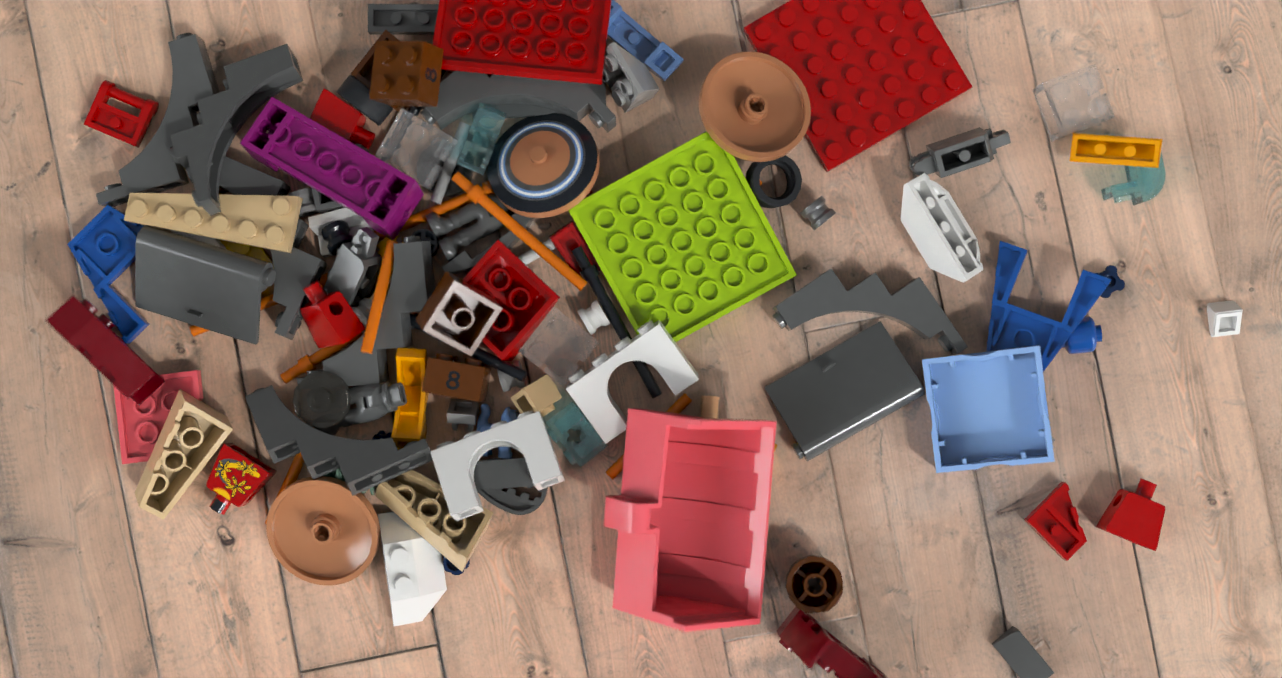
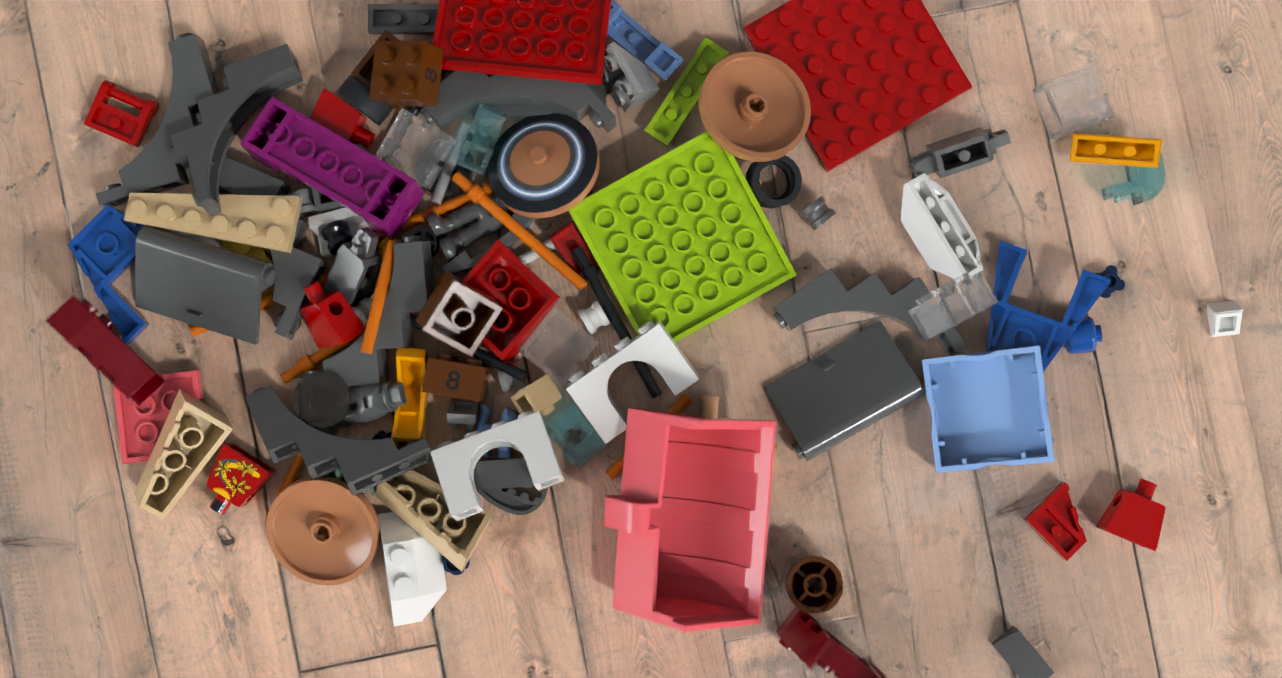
none -> lime plate [644,37,729,147]
none -> clear piece [908,271,998,341]

